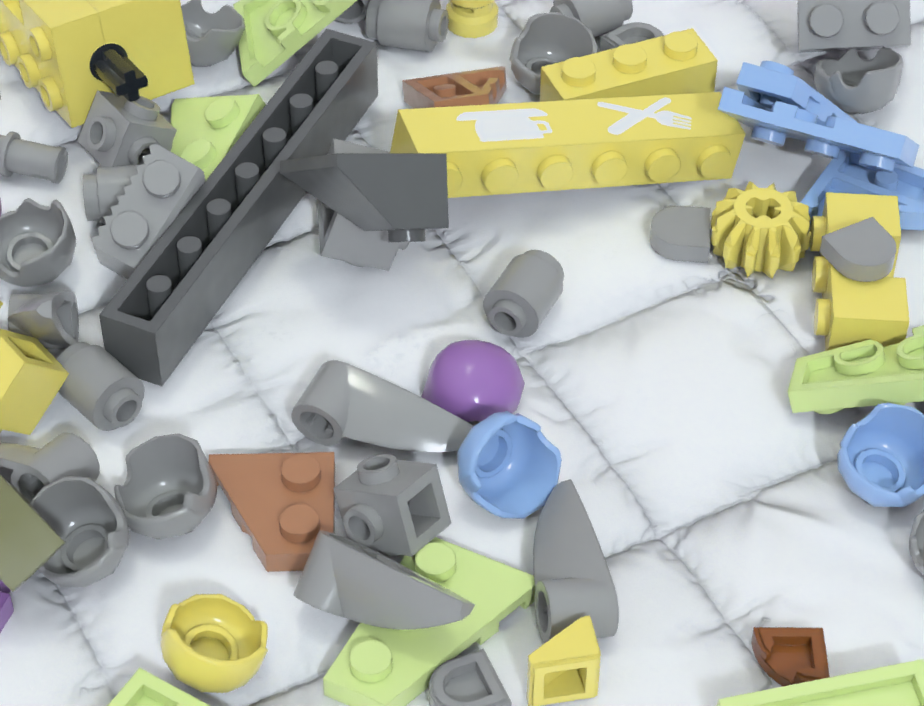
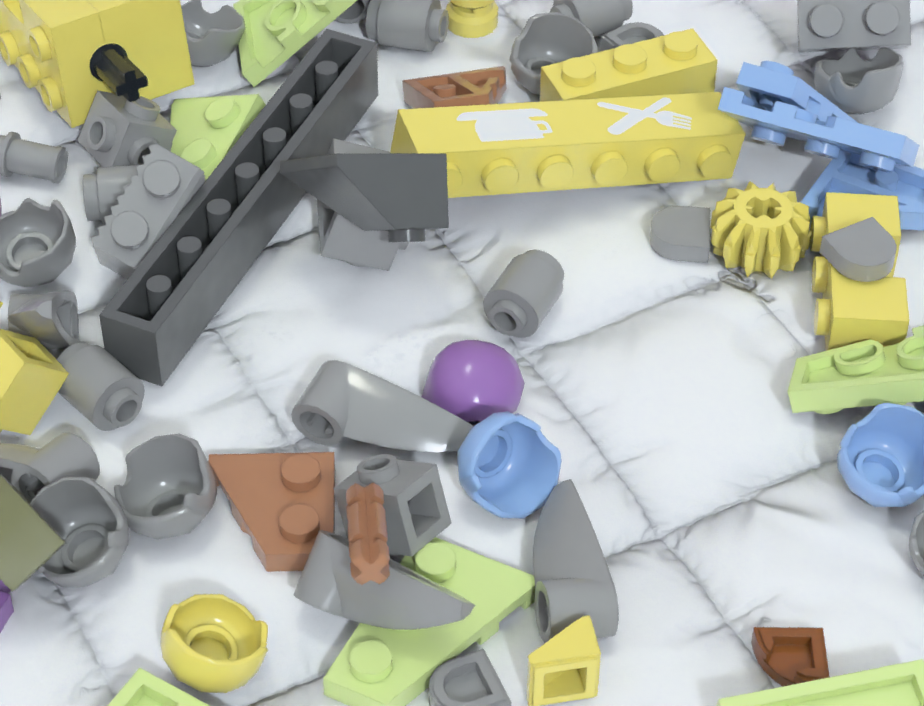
none -> nougat axle [346,482,390,585]

